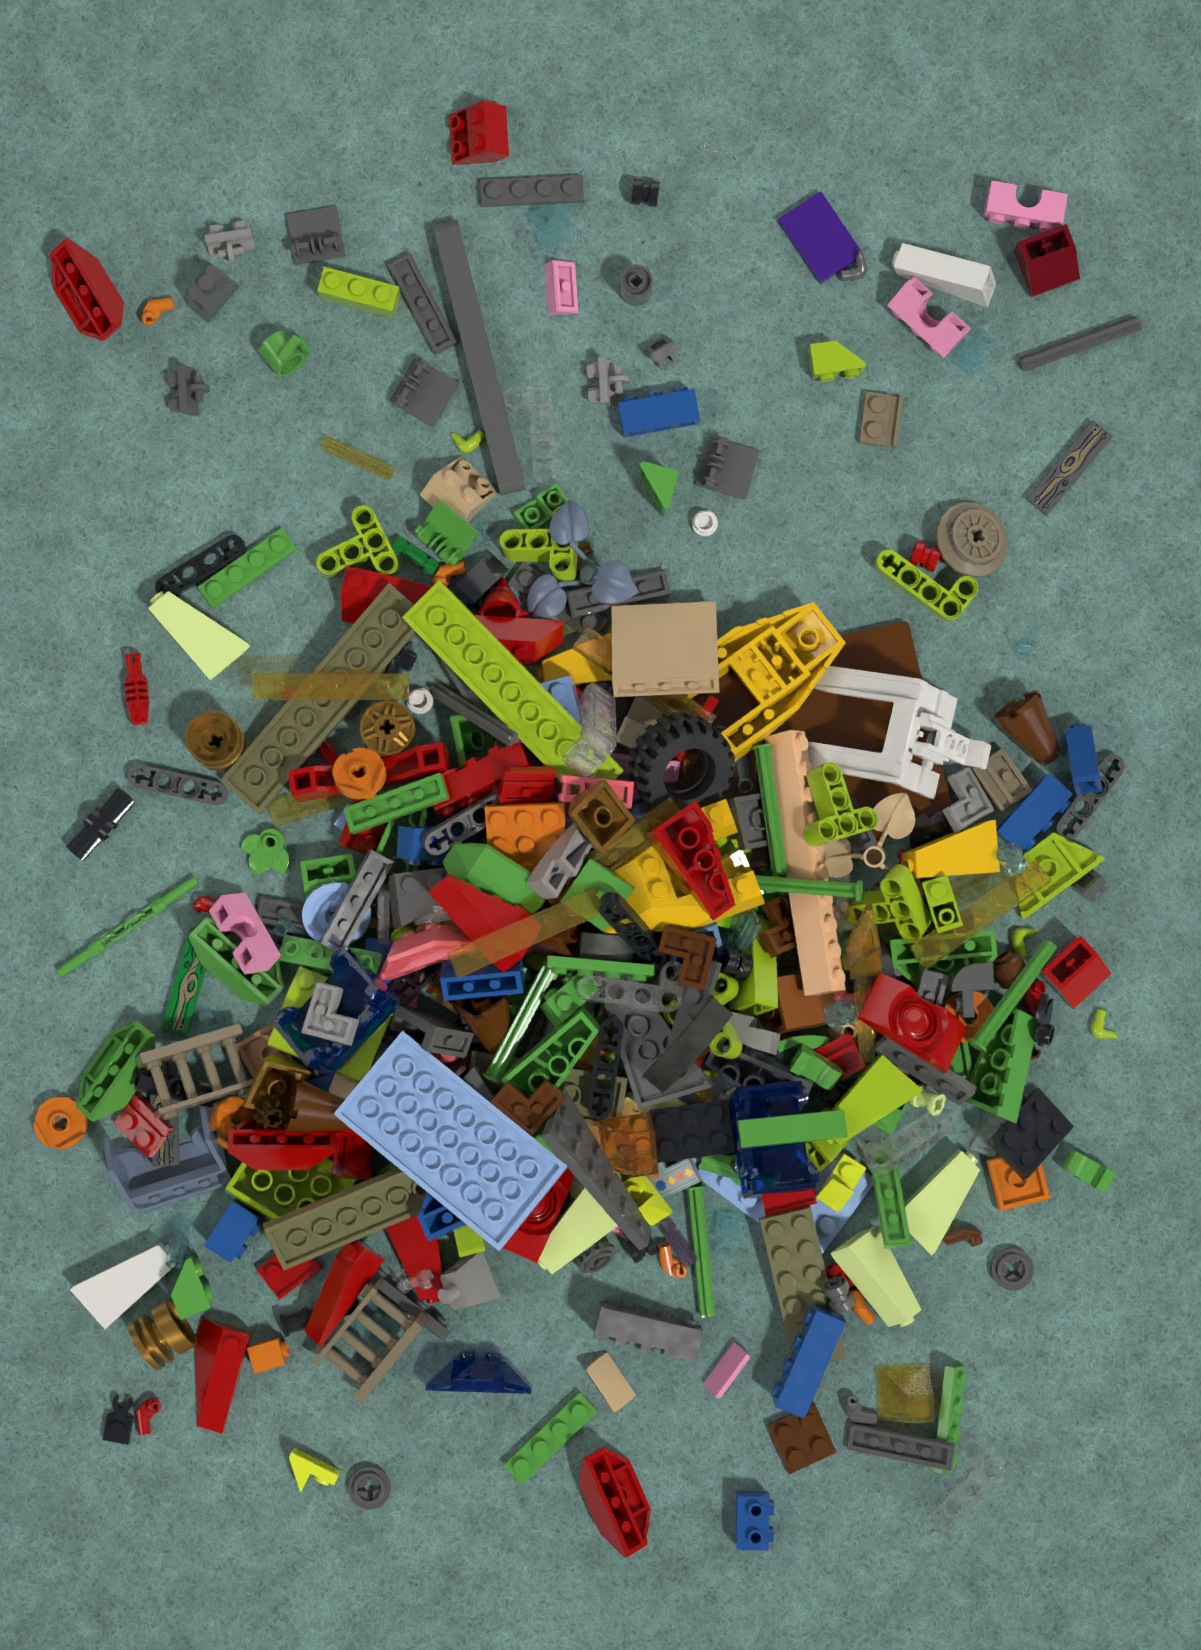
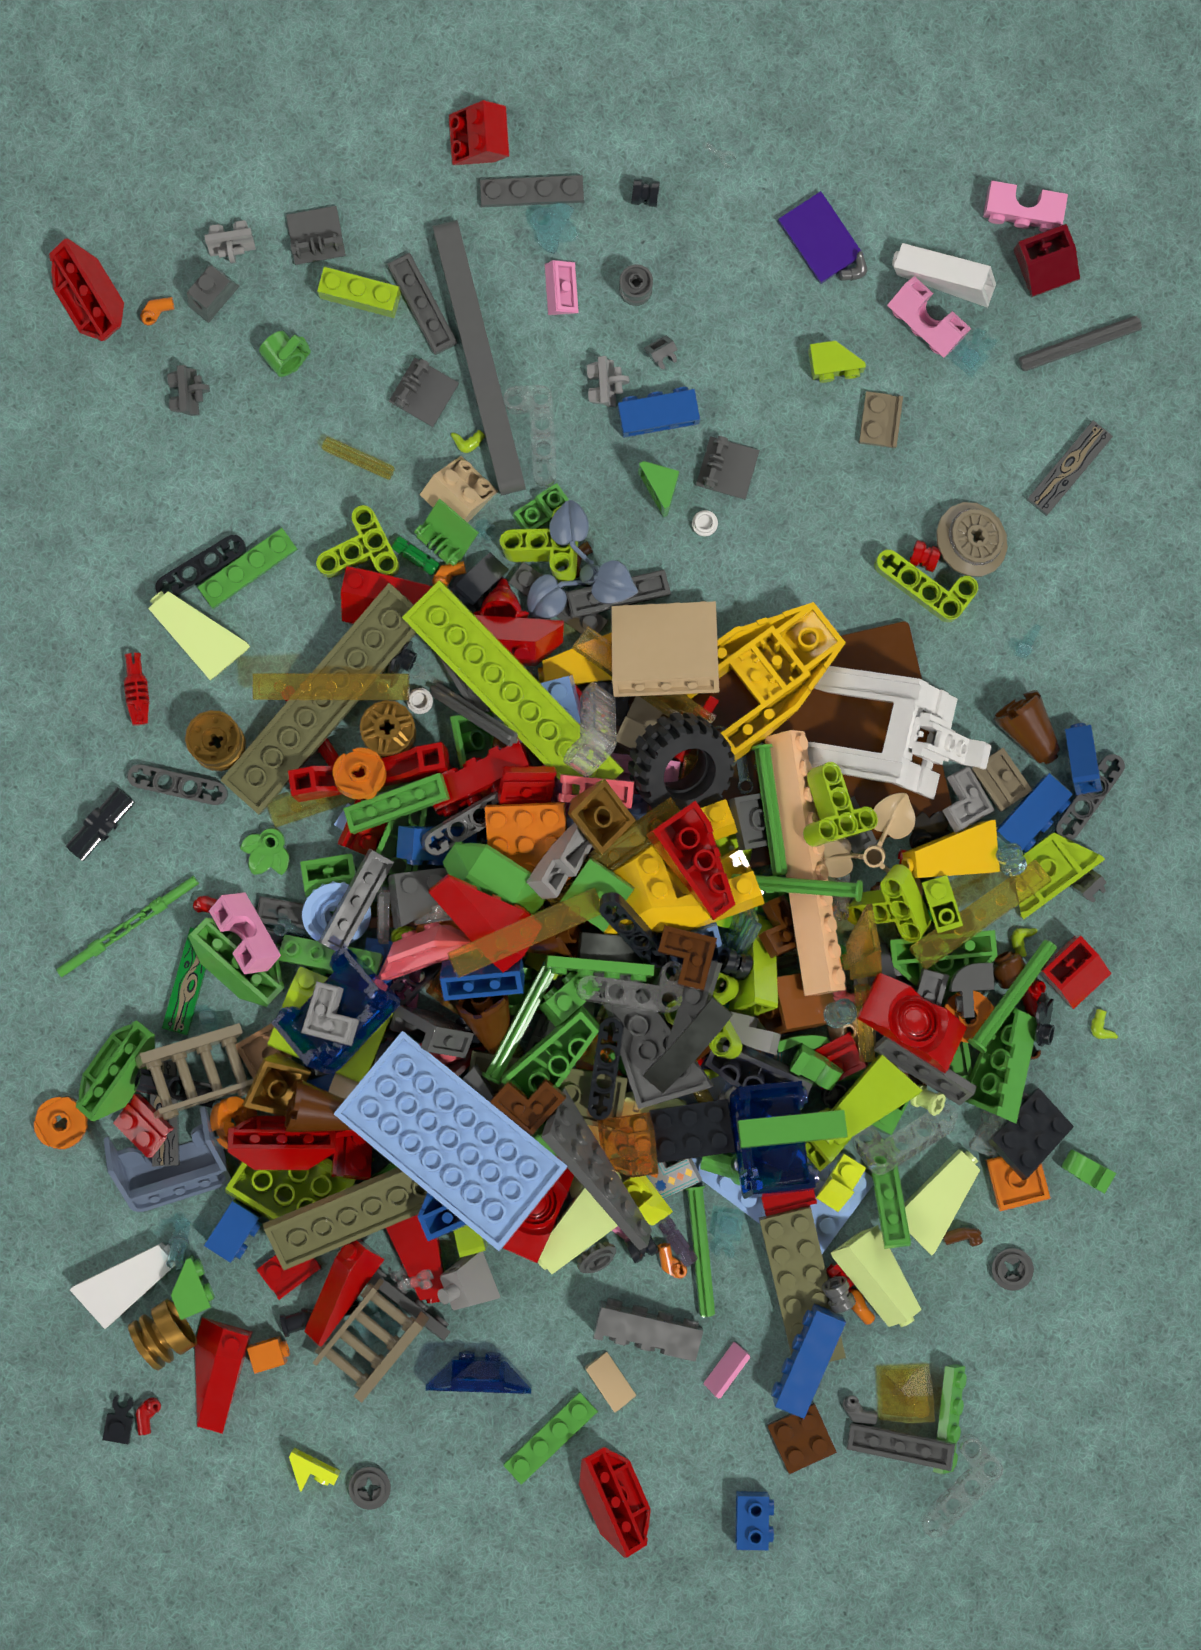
dark brown gear [253,1095,287,1129] -> none

